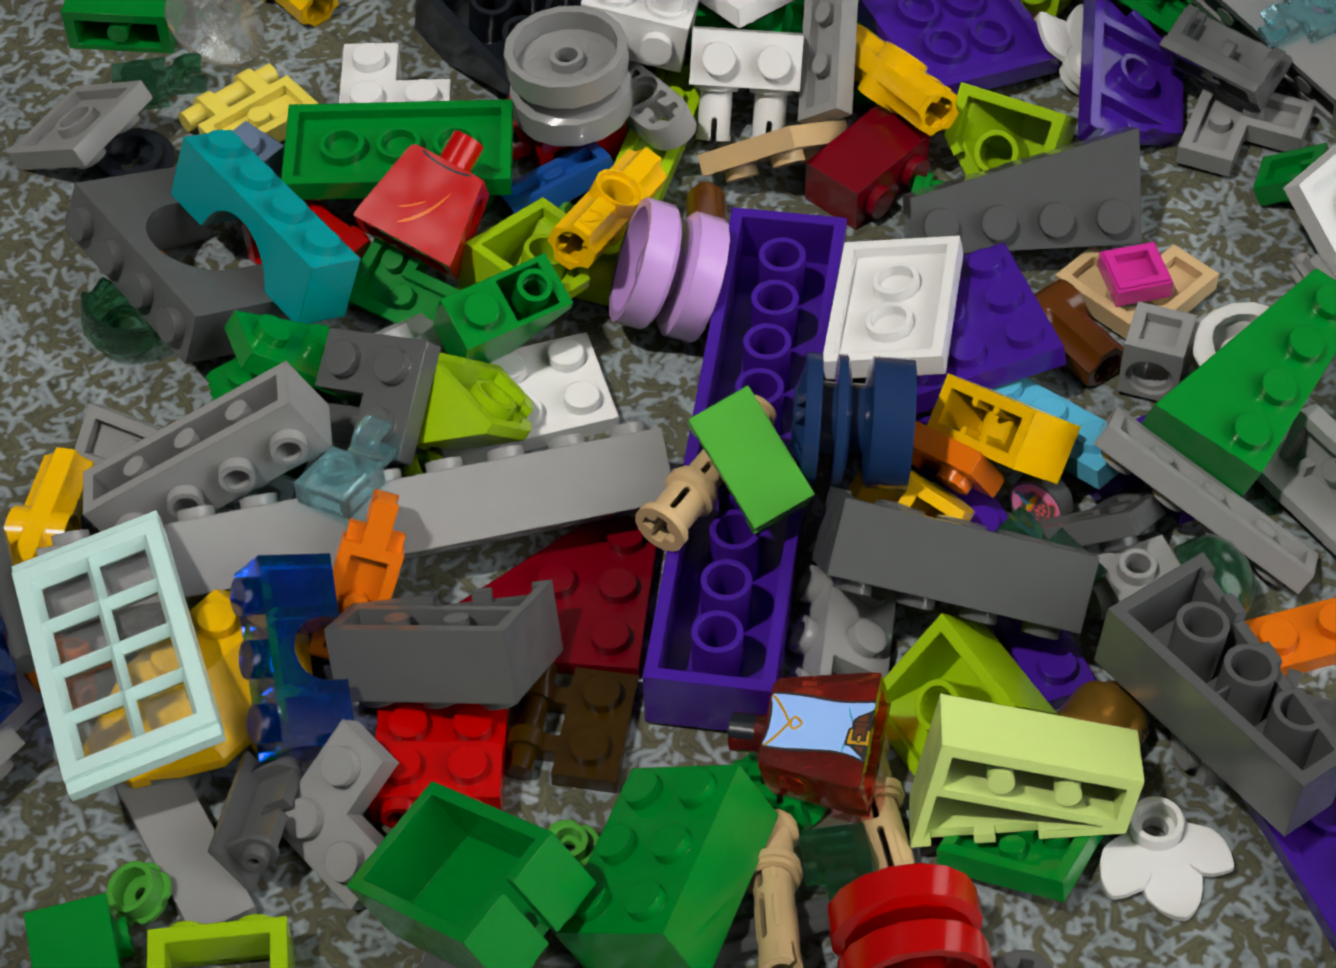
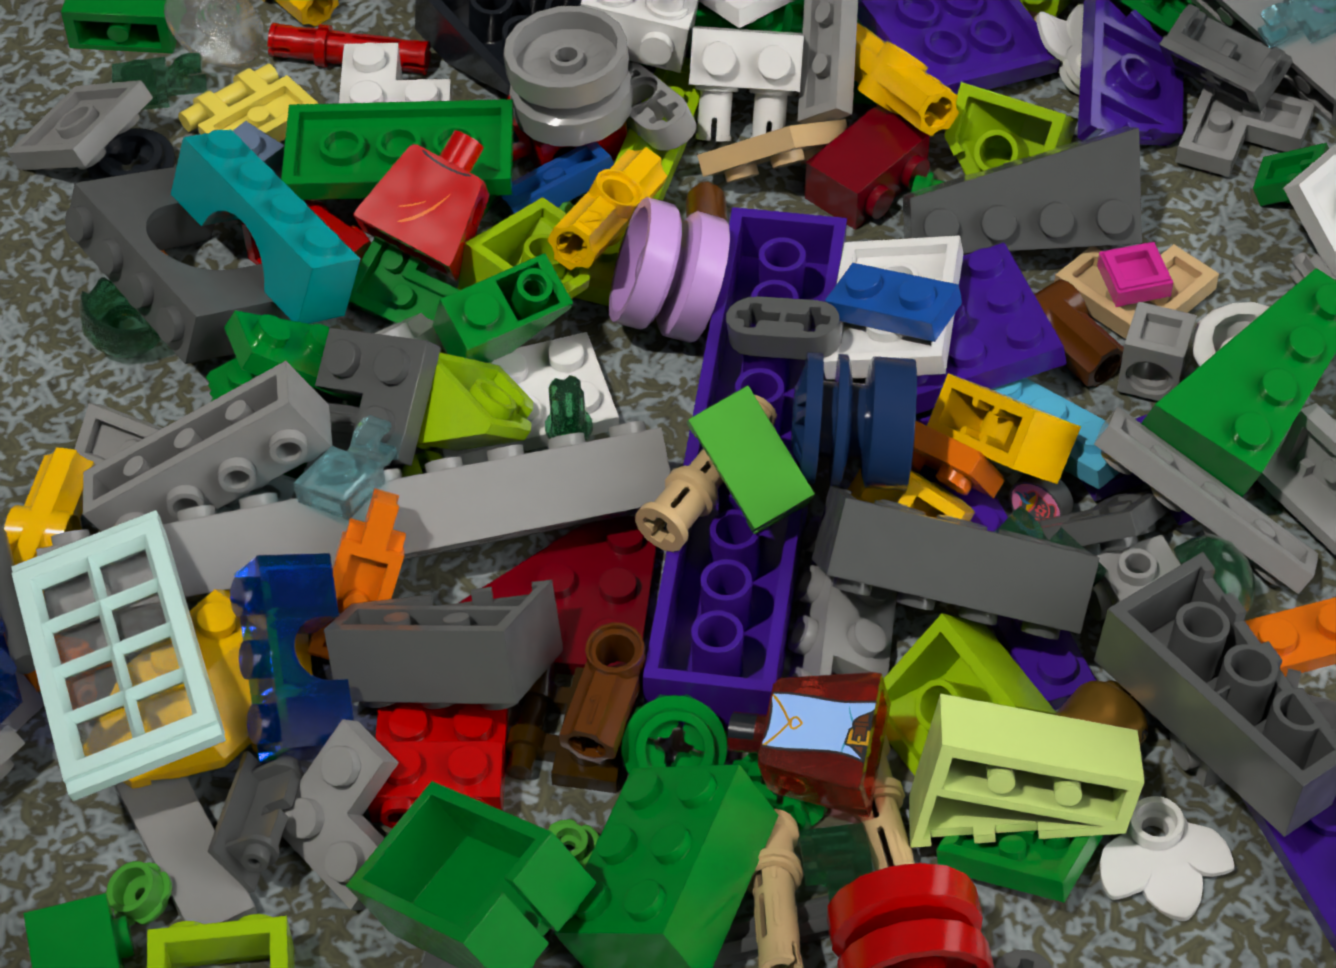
none -> red pin [267,23,431,75]
none -> clear green axle [545,375,593,442]
none -> reddish brown piece [559,622,646,763]
none -> green gear [622,694,727,774]
none -> dark grey beam [726,297,842,360]
none -> blue plate [825,262,962,342]

